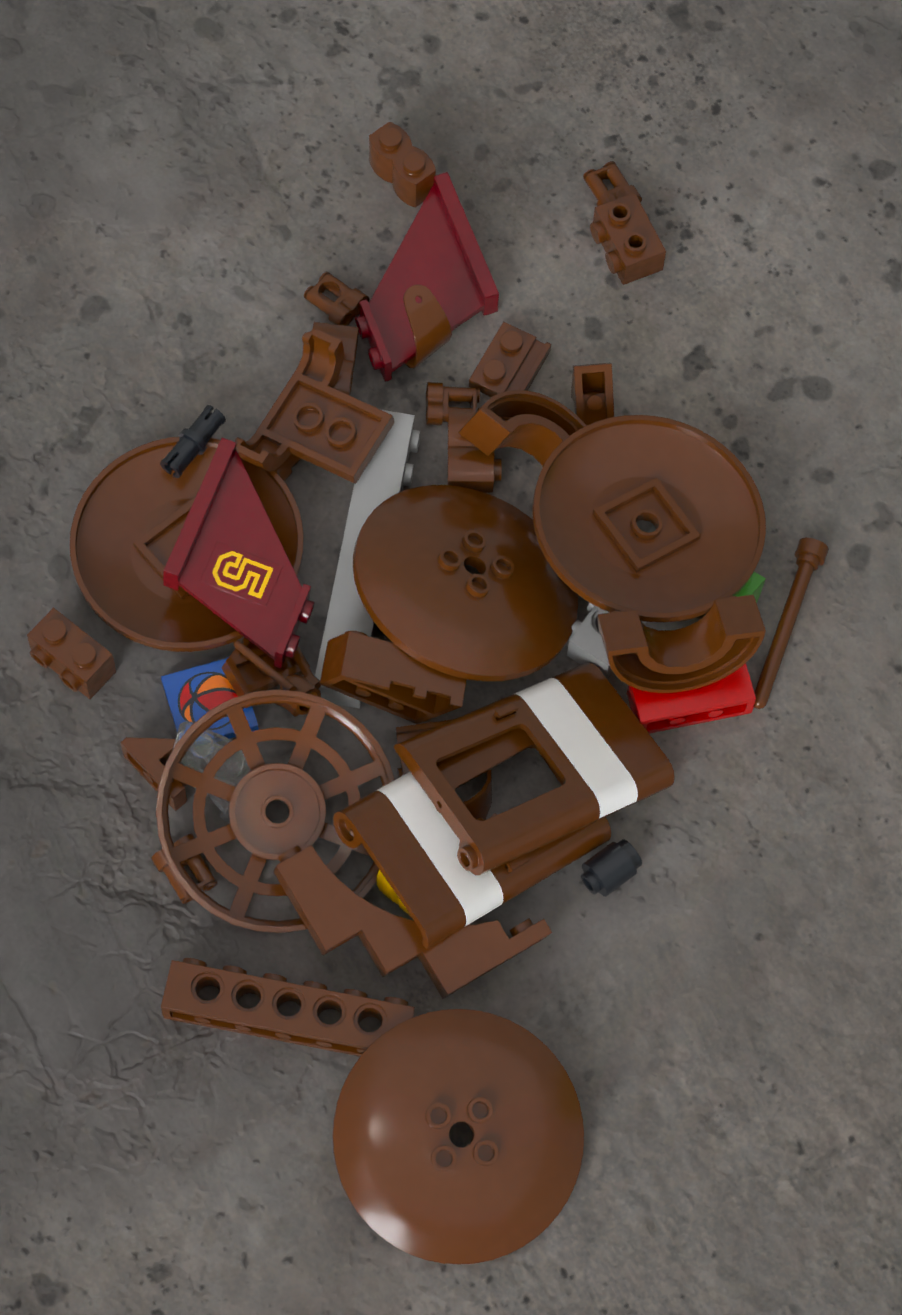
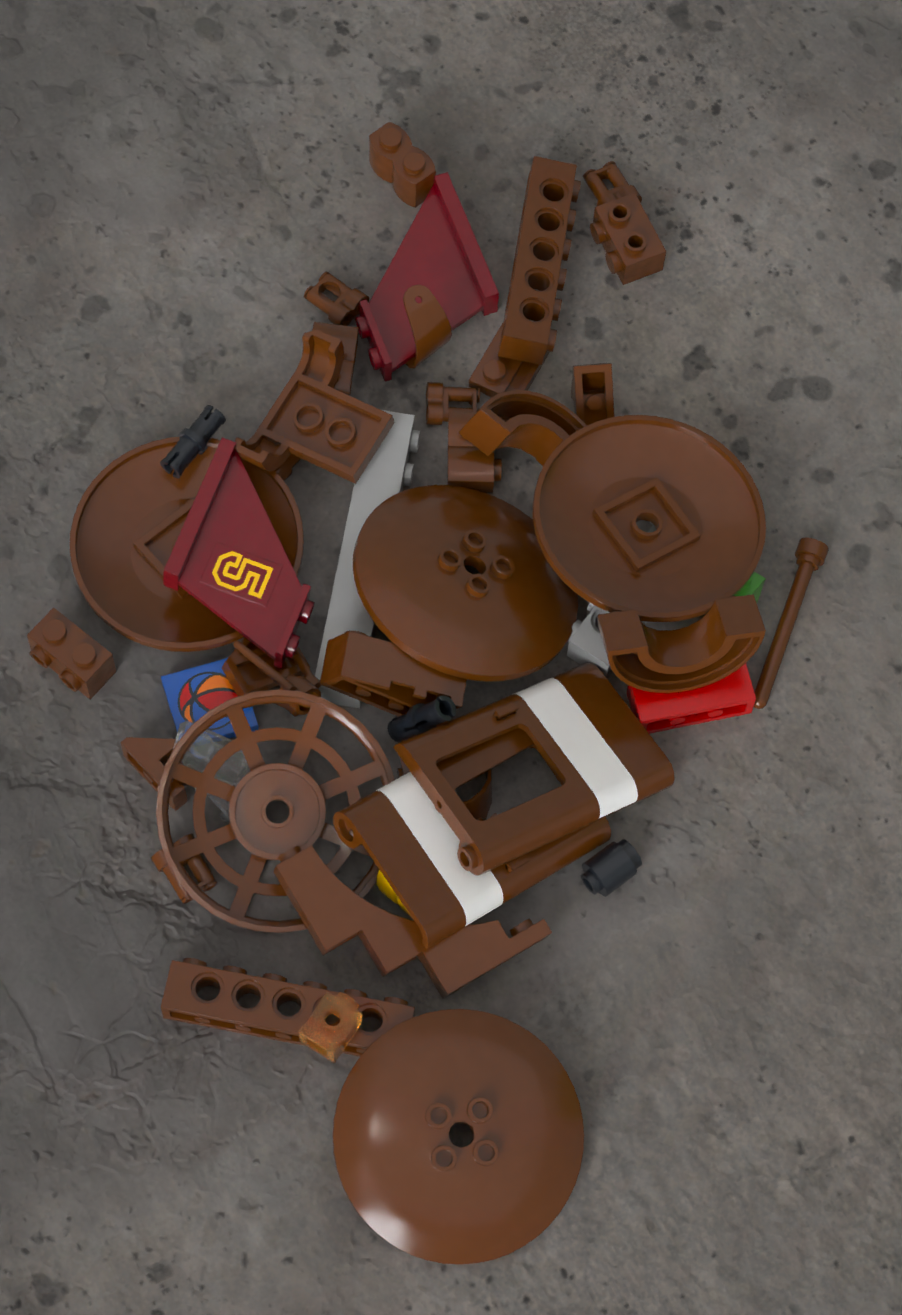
none -> clear orange brick [299,992,362,1064]
none -> black pin [387,696,456,743]
none -> reddish brown brick [498,156,581,365]

